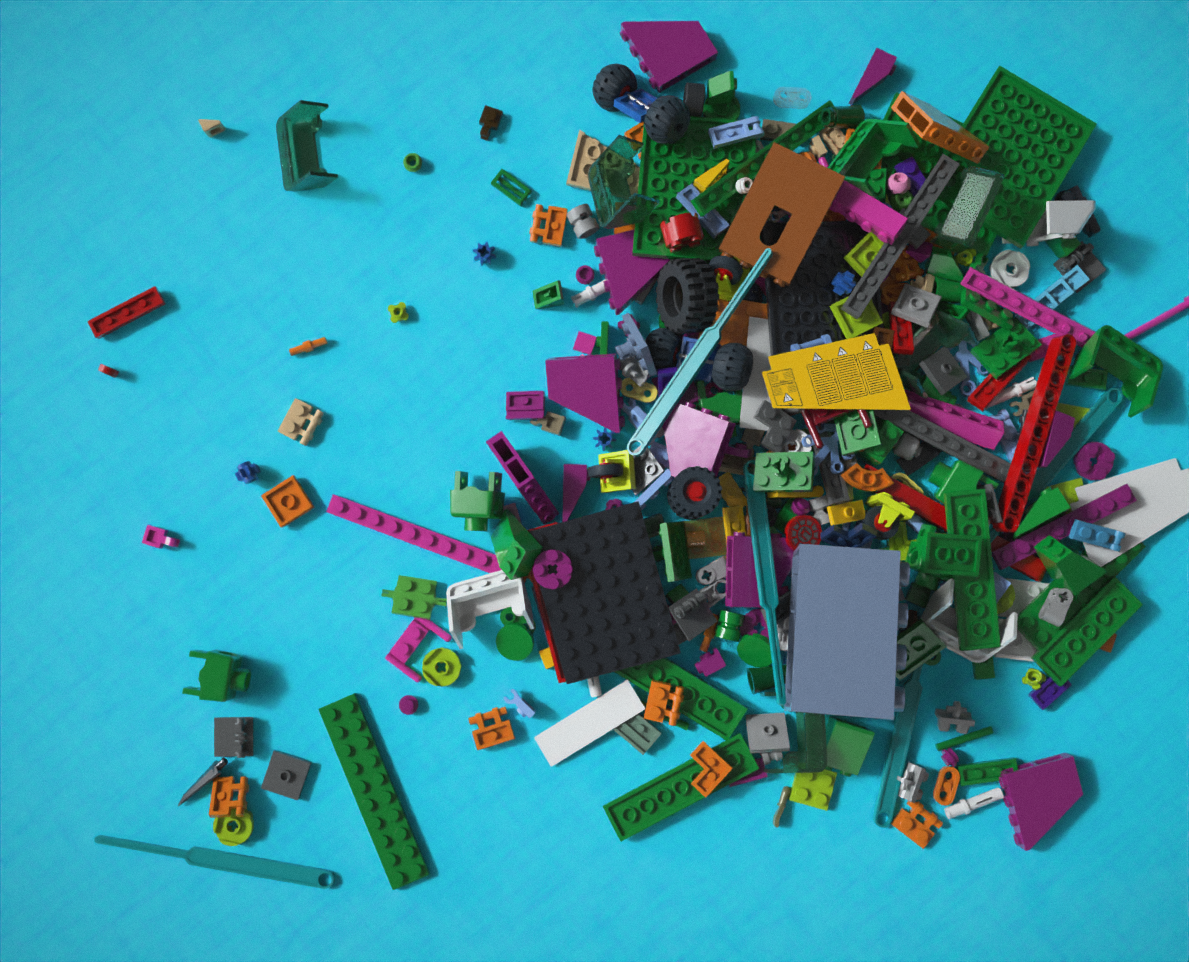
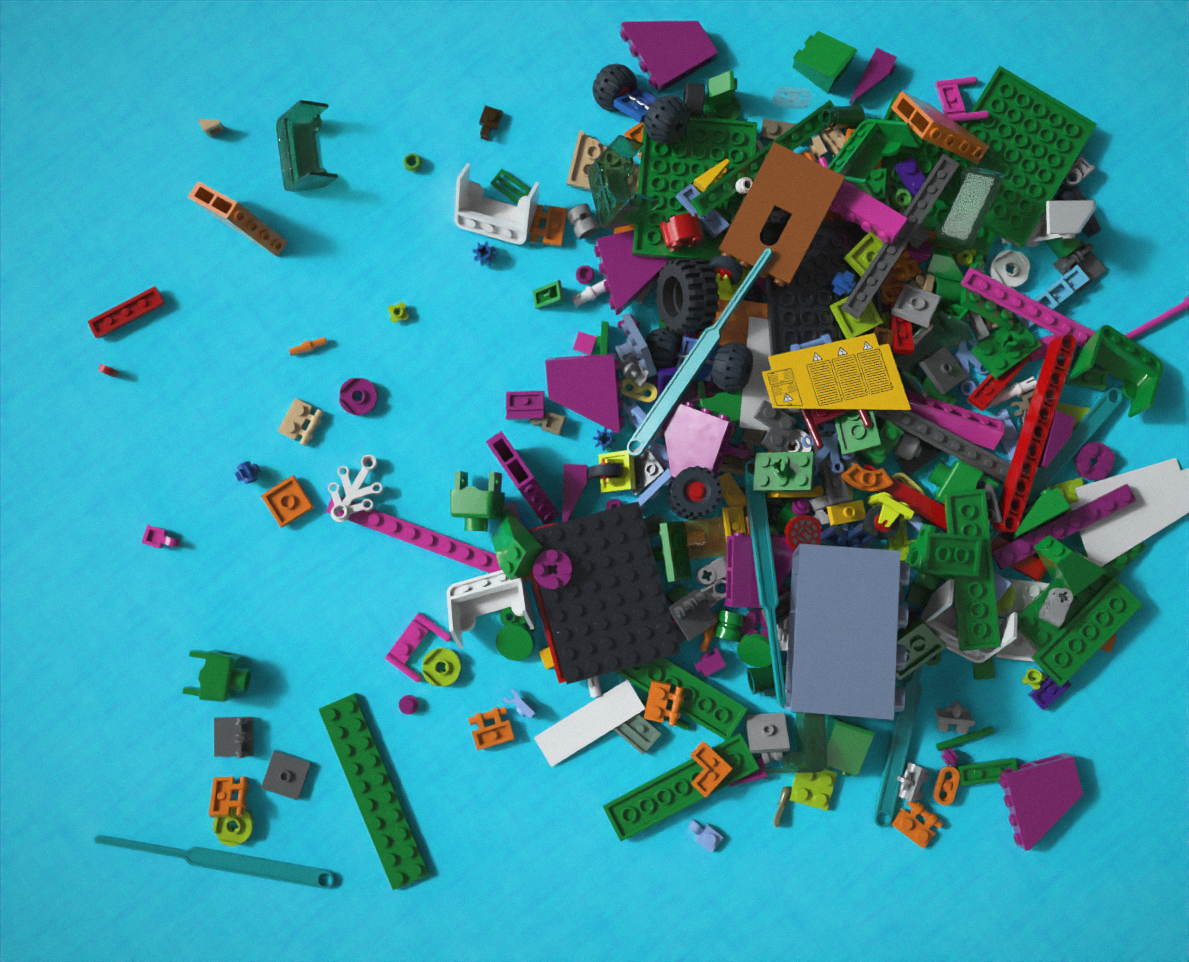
bar [177,757,228,807] -> none
bright green plate [381,575,447,620] -> none
light blue plate [708,116,765,149] -> none
bright pink plate [887,173,911,194] -> none
white pin [944,787,1004,819] -> none
dark azure plate [1069,519,1126,552] -> none
none -> orange slope [188,181,288,257]
none -> white plant [328,454,383,523]
none -> magenta plate [339,378,379,416]
none -> white windscreen [454,163,540,244]
none -> light blue plate [688,820,723,852]
none -> green slope [792,31,858,94]
none -> dark pink plate [935,76,989,122]
none -> light grey piece [1060,154,1096,190]

